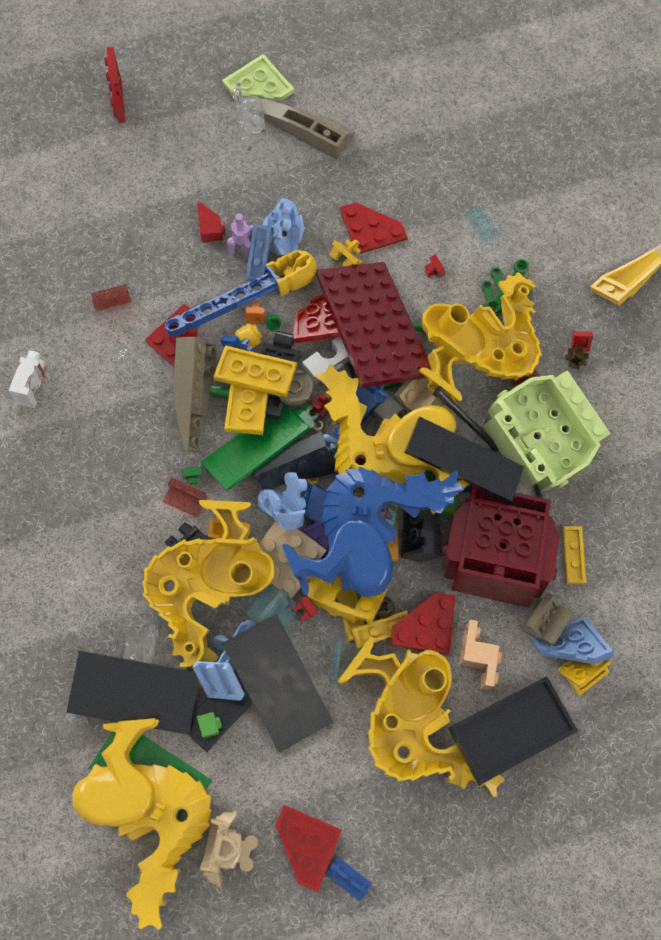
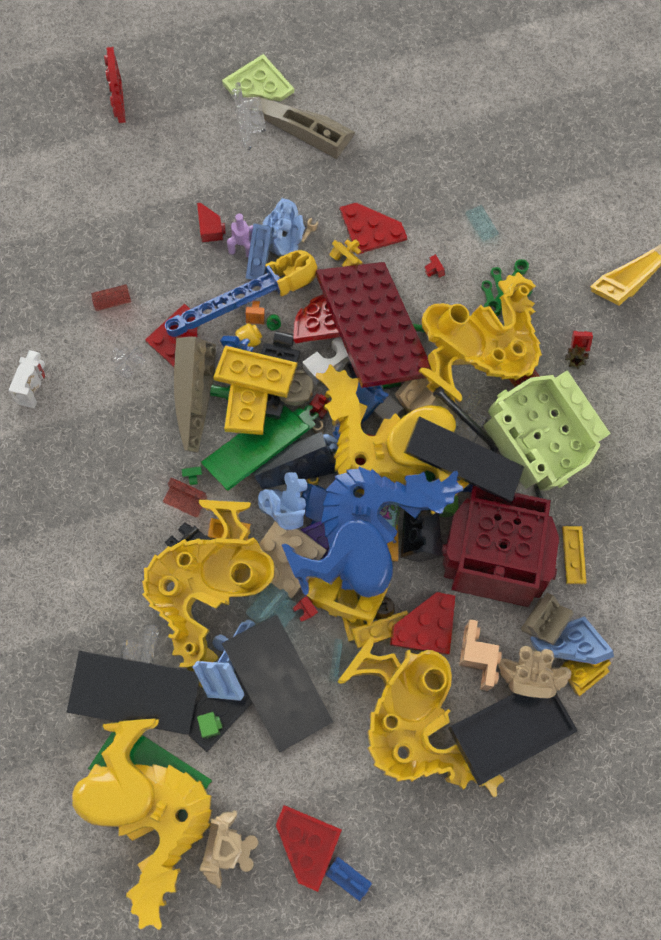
none -> tan hand [301,218,318,243]
none -> tan piece [498,646,571,698]

